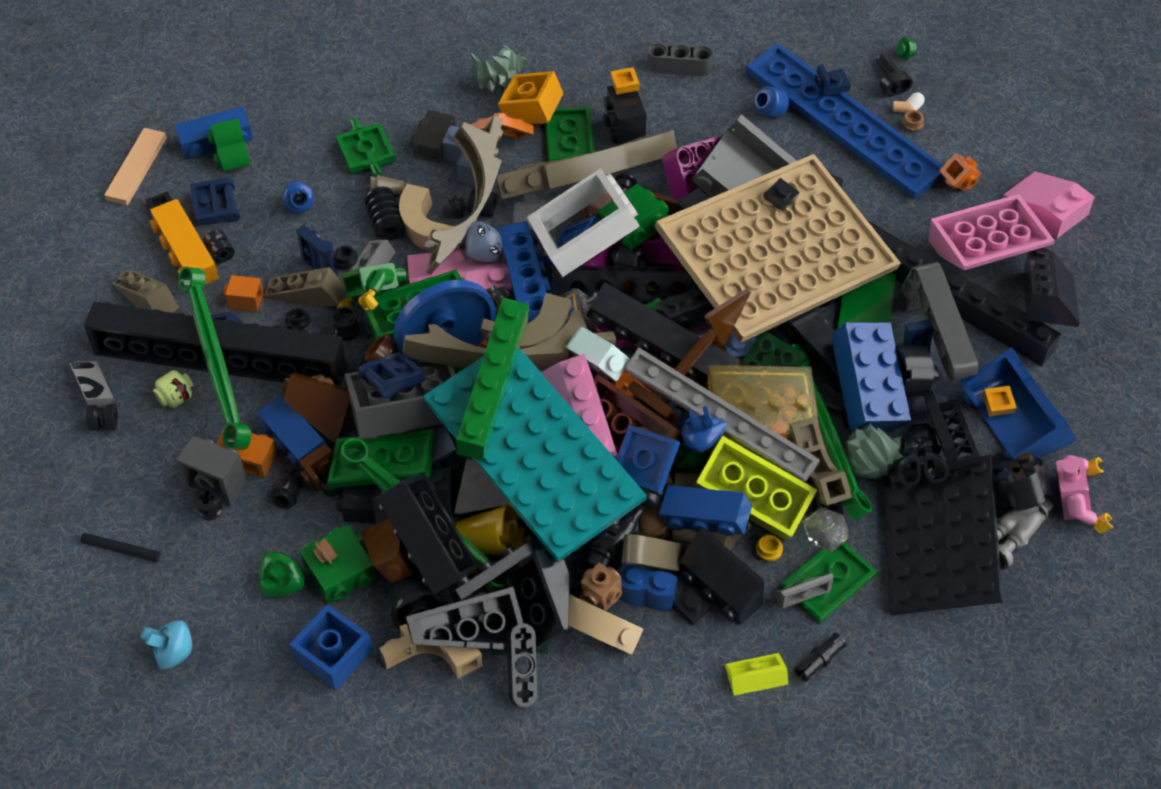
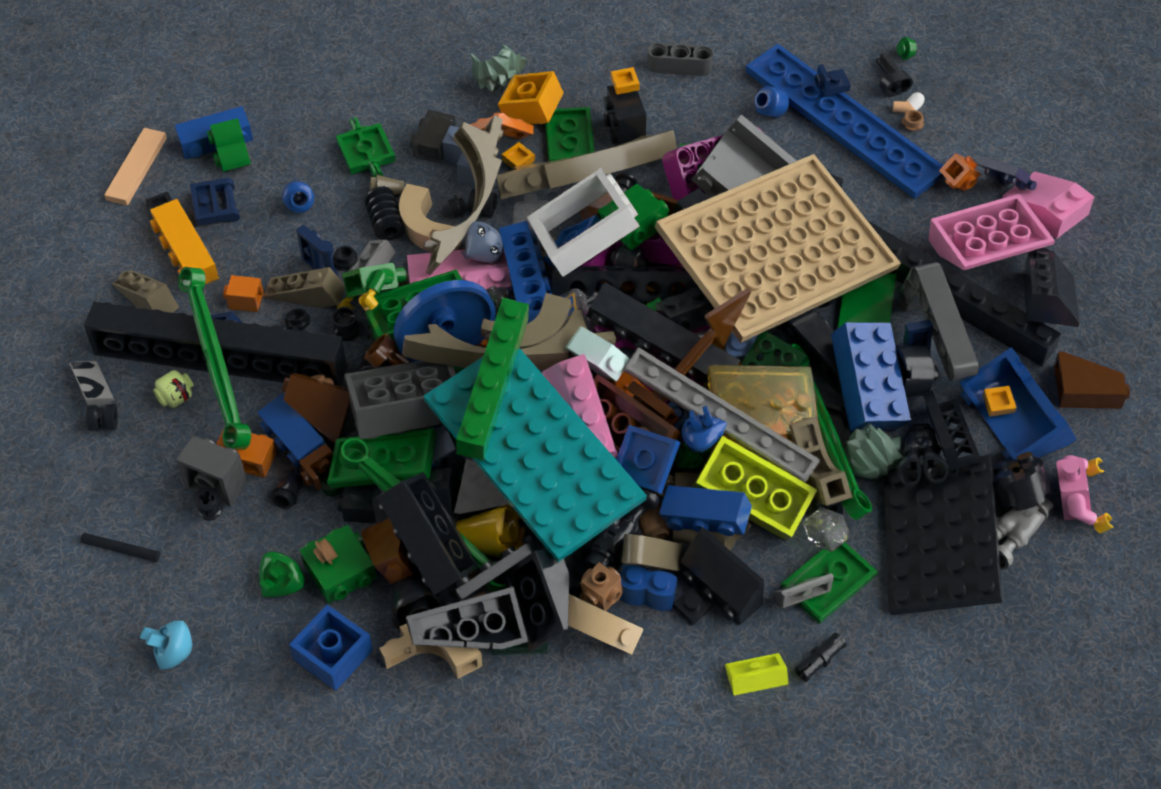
black wheel [202,230,235,264] -> none
dark blue plate [358,352,425,398] -> none
black beam [507,623,537,707] -> none
yellow plate [755,535,783,562] -> none
black plate [764,178,800,212] -> none
none -> light orange plate [502,142,535,169]
none -> dark blue plate [977,155,1037,191]
none -> reddish brown slope [1053,352,1130,409]

